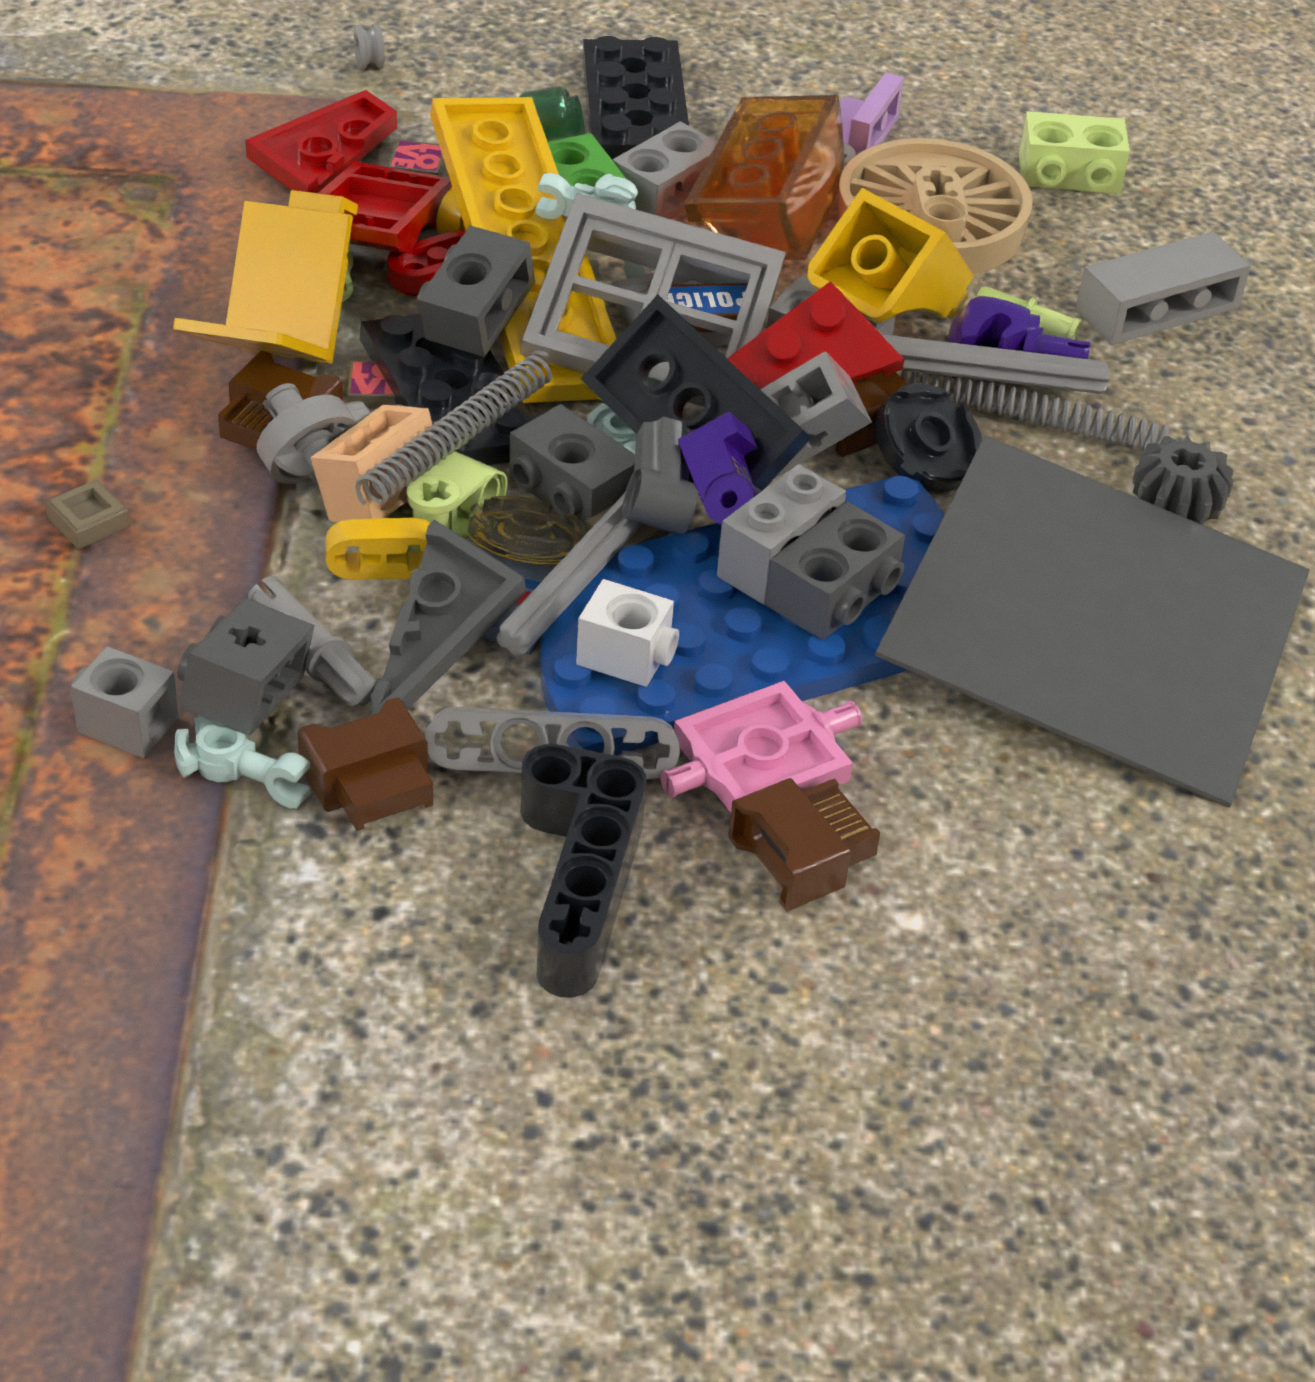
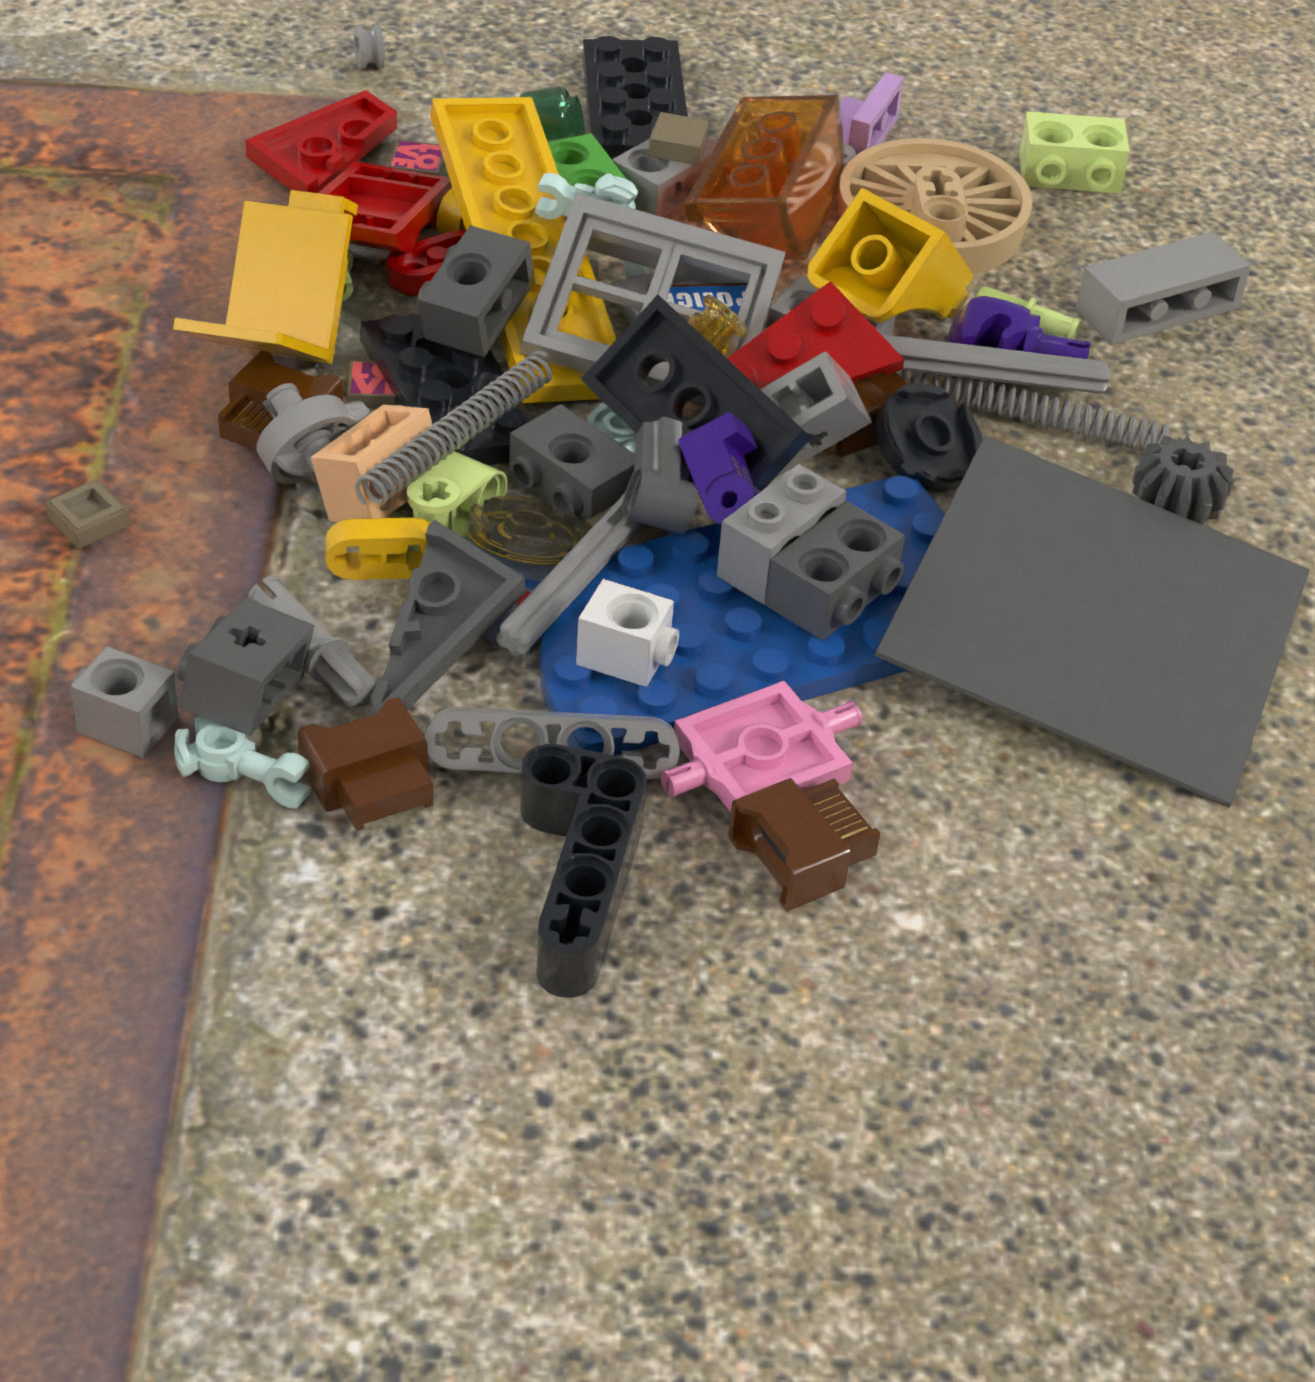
none -> dark tan tile [648,112,710,165]
none -> clear yellow bush [687,295,748,355]

